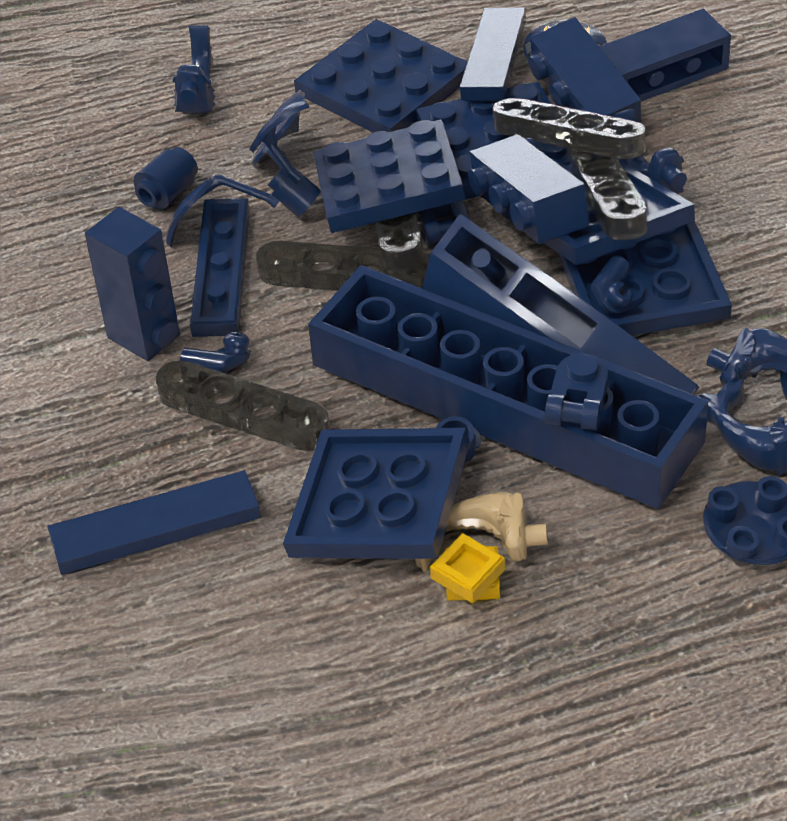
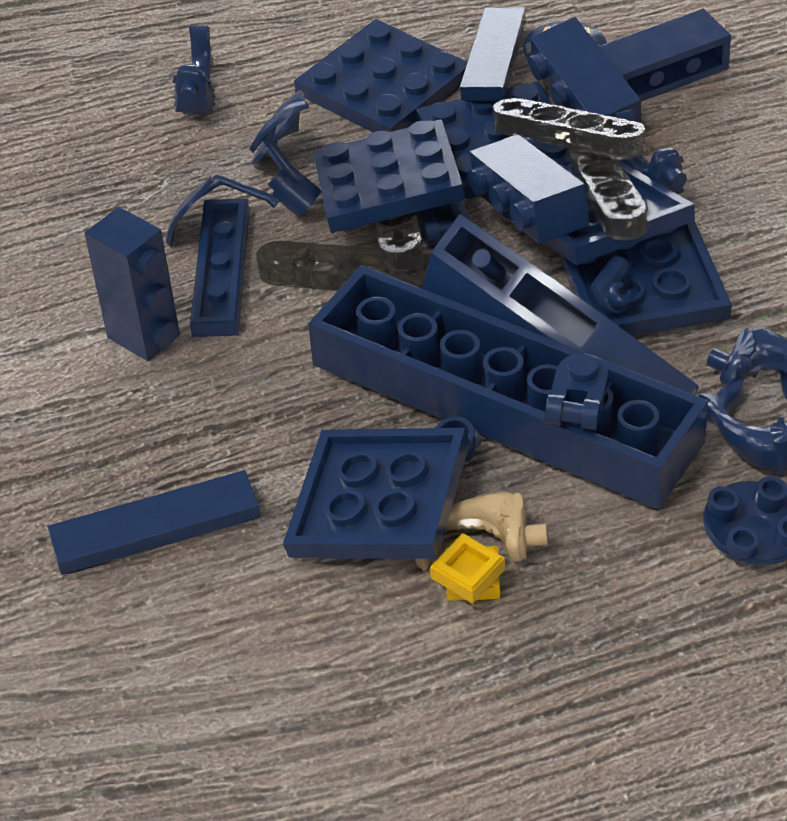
dark blue brick [133,147,198,210] -> none
clear smoke beam [156,360,330,451] -> none
dark blue arm [180,332,251,376] -> none

